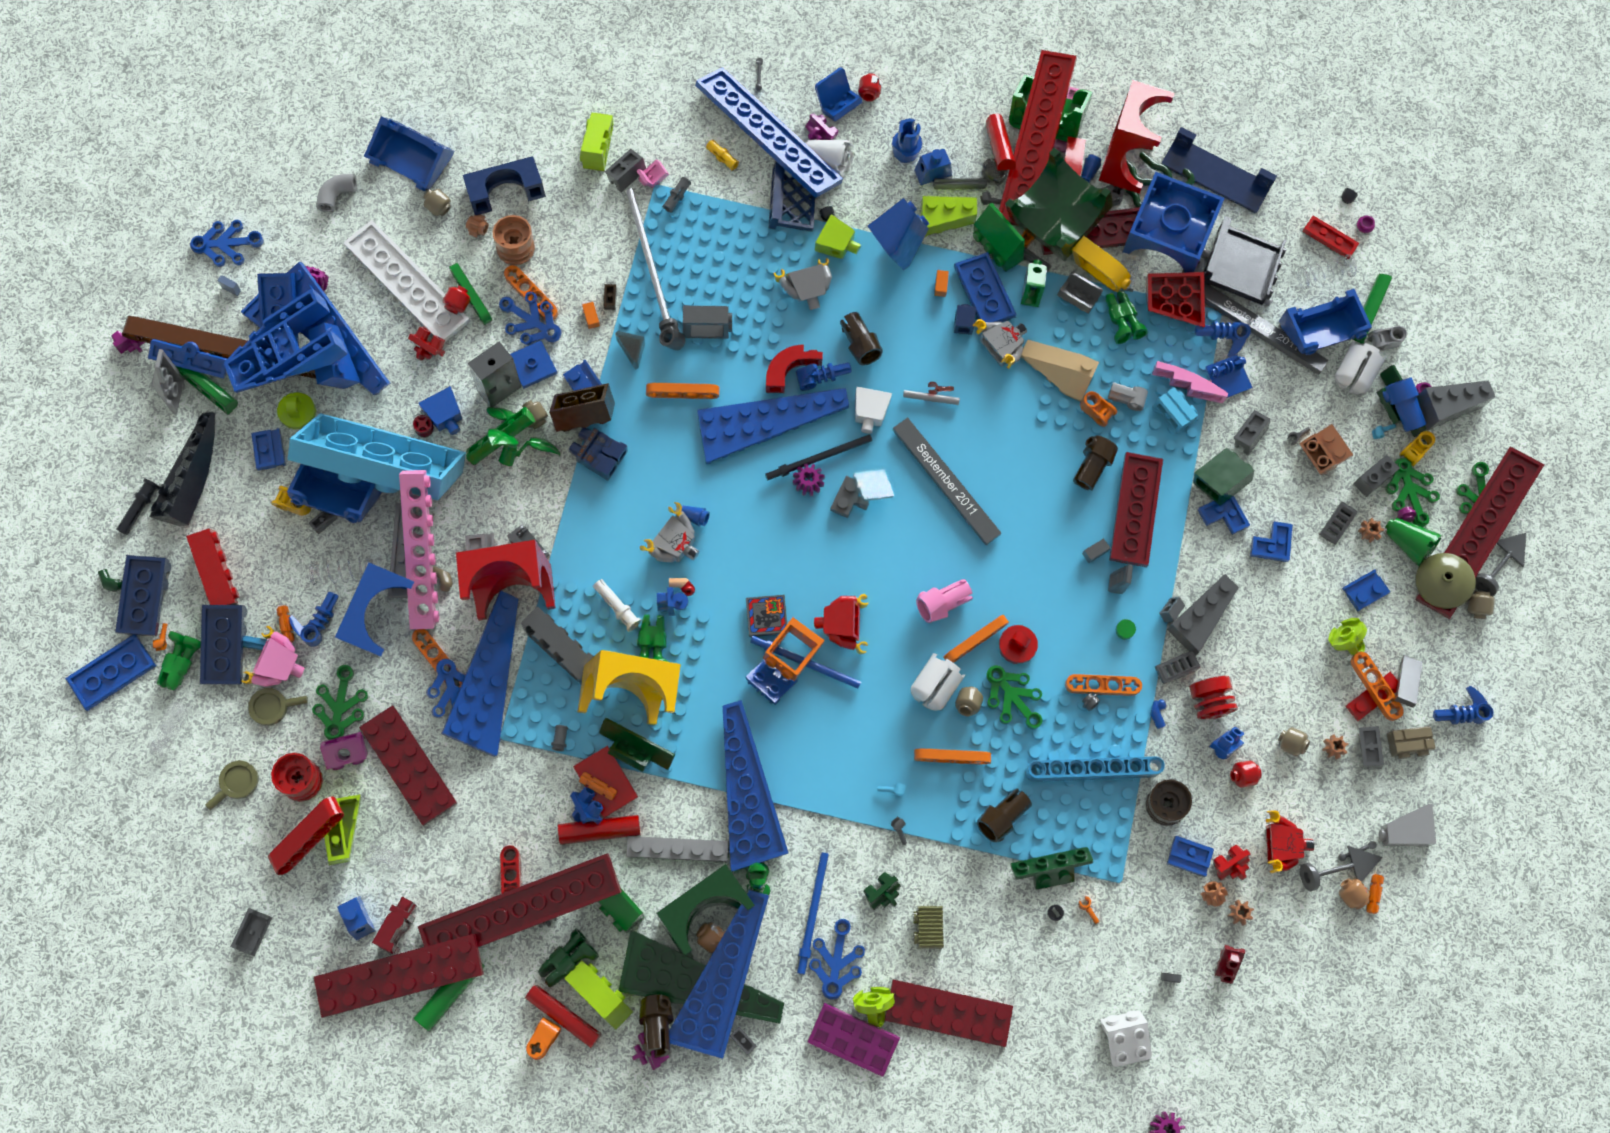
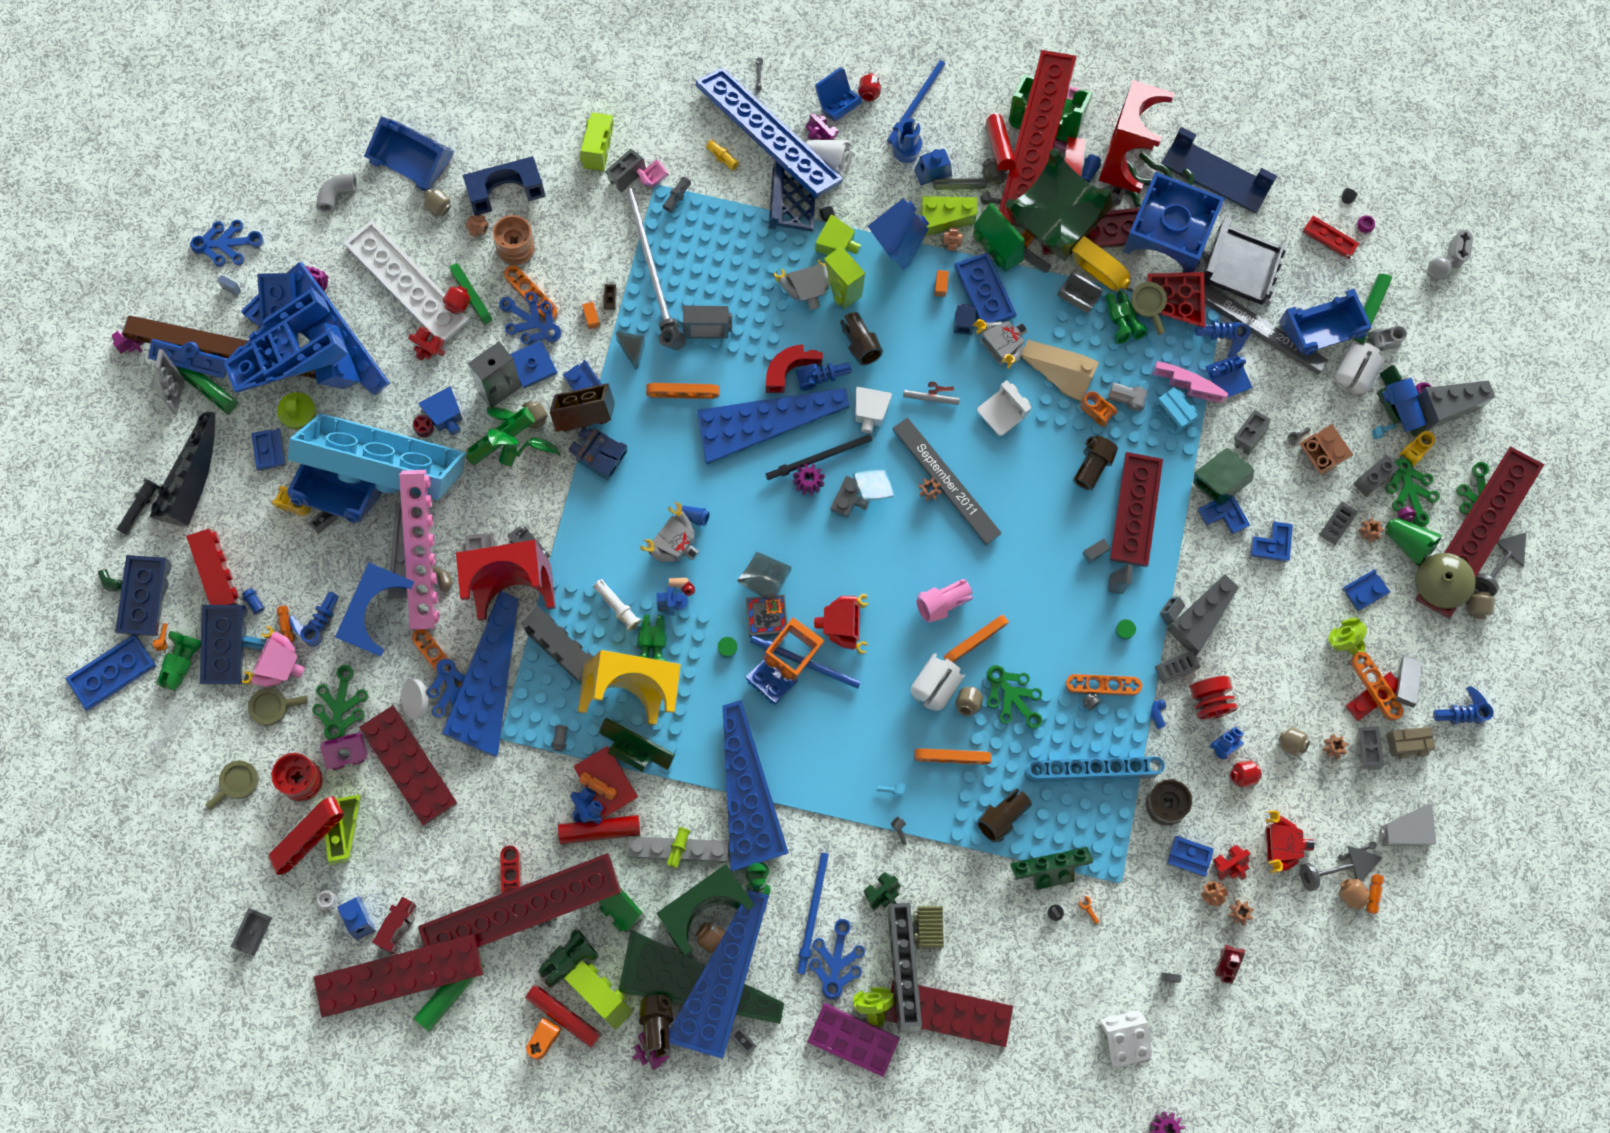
red tile [999,625,1038,664] -> none
green torso [1021,260,1047,307] -> none
none -> blue pin [242,588,265,614]
none -> white plate [316,889,337,910]
none -> white tile [401,679,429,719]
none -> lime axle [667,827,691,868]
none -> green tile [718,637,737,657]
none -> clear smoke plate [737,552,791,602]
none -> lime wedge [824,246,865,309]
none -> blue bar [887,60,945,144]
none -> dark grey brick [887,903,922,1033]
none -> nougat gear [918,477,942,502]
none -> nougat gear [943,227,963,251]
none -> white bracket [977,380,1032,436]
none -> olive piece [1131,282,1167,335]
none -> light grey beam [1428,230,1473,280]

